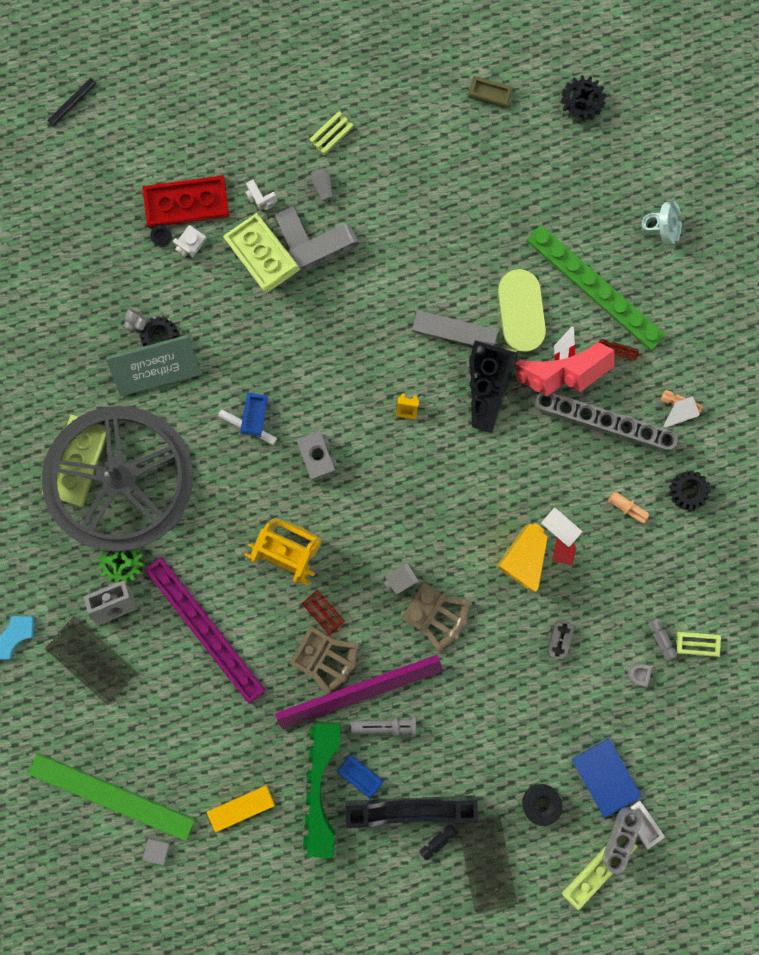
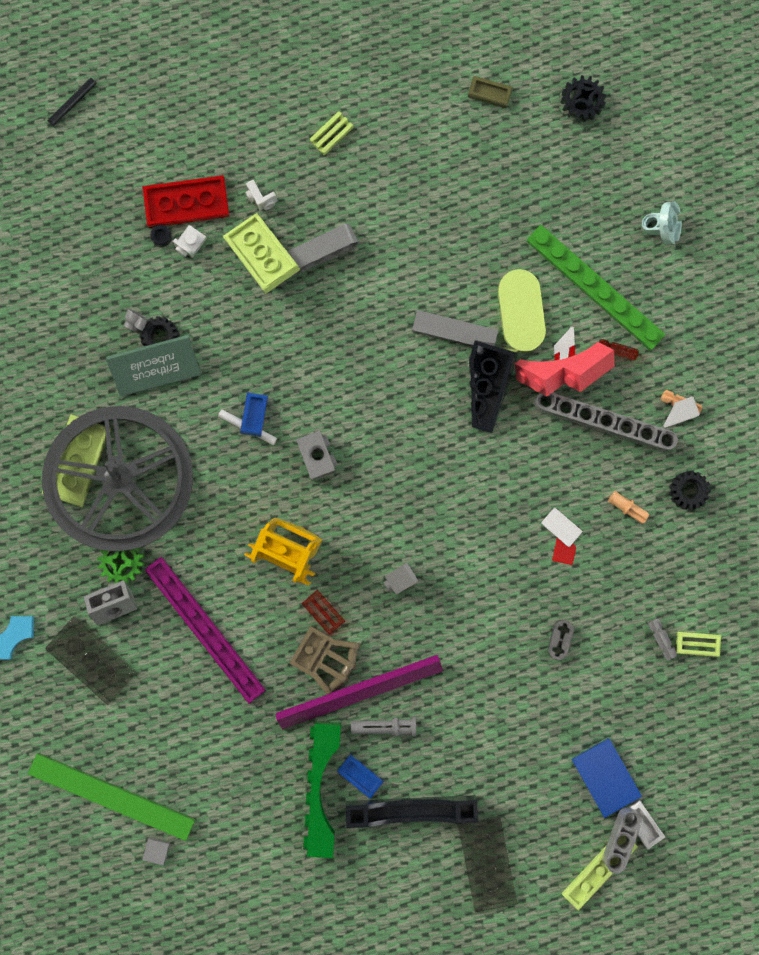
yellow tile [207,785,275,832] -> none
light grey tile [275,206,309,250] -> none
light grey cone [310,168,333,201] -> none
yellow tile [395,394,419,420] -> none
dark tan plate [401,582,473,654] -> none
black axle [419,824,458,861] -> none
yellow slope [496,523,548,592] -> none
black tyre [522,784,563,826] -> none
light grey tile [628,663,653,688] -> none

